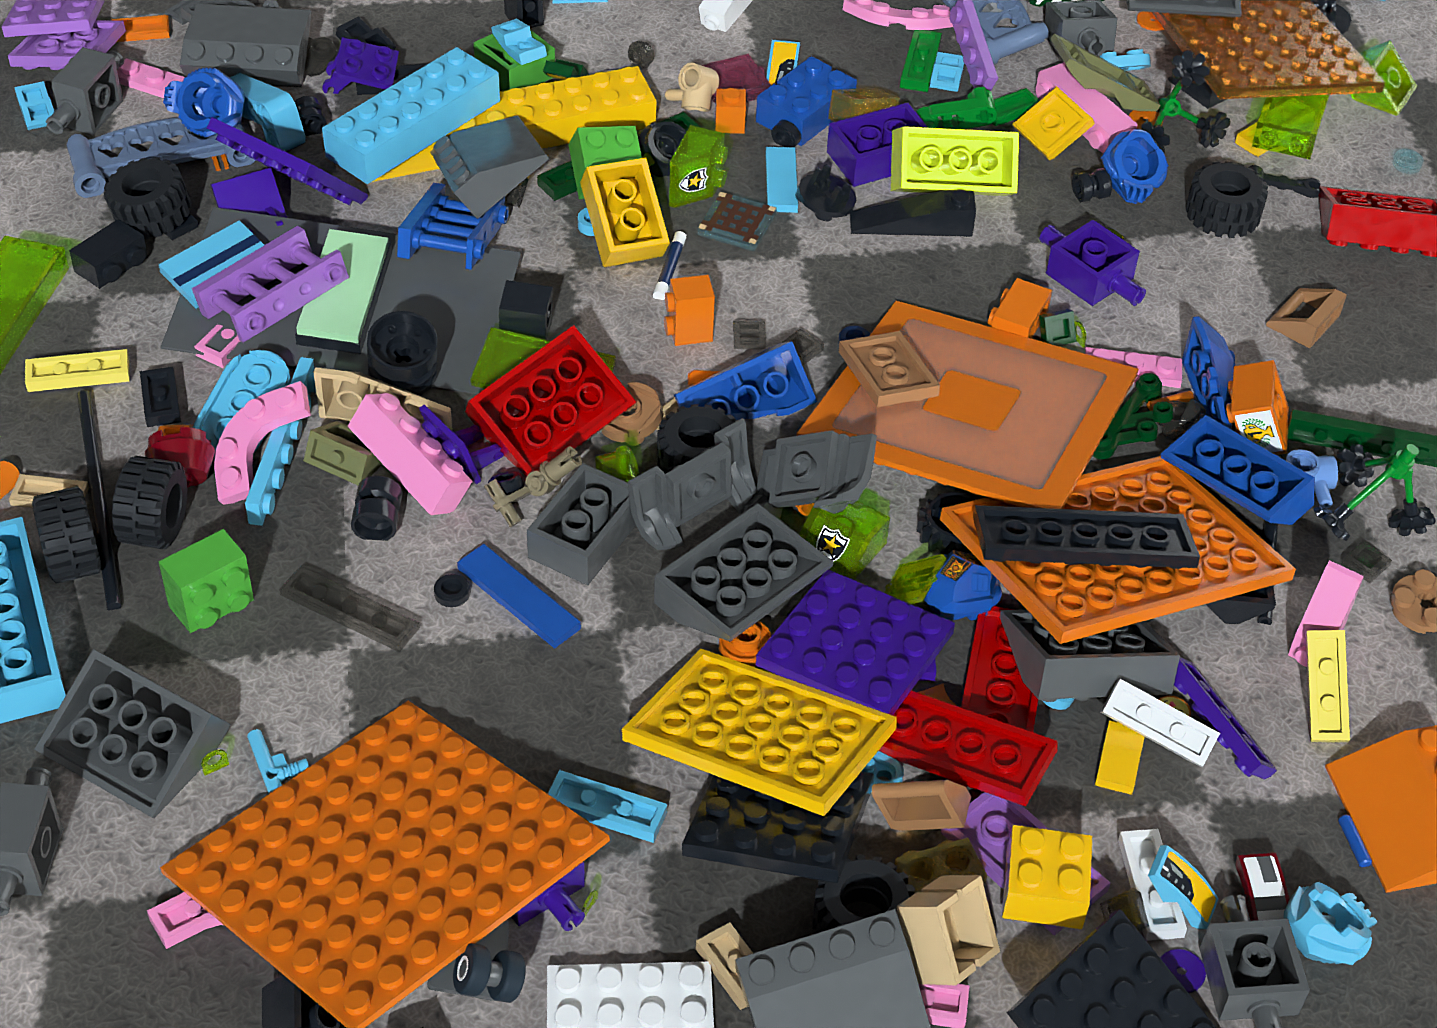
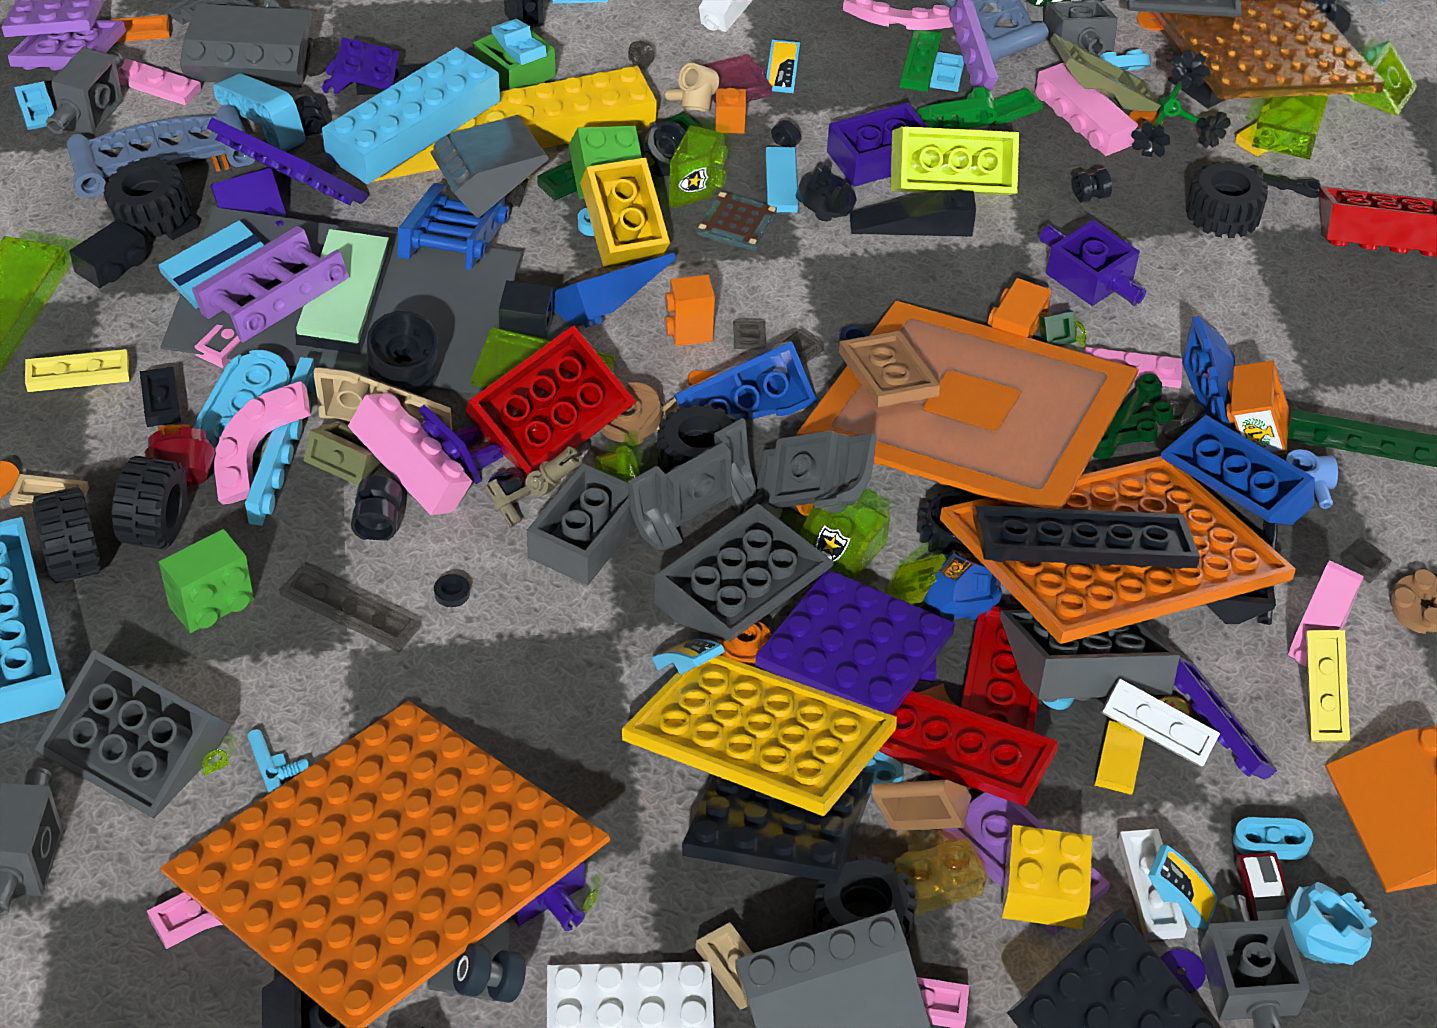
black piece [77,390,121,611] -> none
blue helmet [163,67,245,138] -> none
black slope [336,16,396,50] -> none
blue tile [457,544,581,649] -> none
dark green slope [543,59,589,80] -> none
medium azure plate [548,770,668,843] -> none
dark blue bar [653,231,686,300] -> none
blue piece [756,56,857,146] -> none
clear yellow brick [828,88,900,122] -> none
tan piece [896,875,1000,985] -> none
yellow tile [1012,86,1095,160] -> none
blue helmet [1100,129,1169,204] -> none
clear smoke tile [1100,887,1150,931] -> none
orange piece [1147,390,1194,411] -> none
medium nougat tile [1266,288,1347,348] -> none
black plant [1314,444,1436,541] -> none
blue piece [1338,814,1372,867] -> none
clear light blue tile [1392,149,1424,174] -> none
none -> blue wedge [552,253,676,328]
none -> medium azure slope [652,639,725,675]
none -> medium azure plate [1233,817,1313,860]

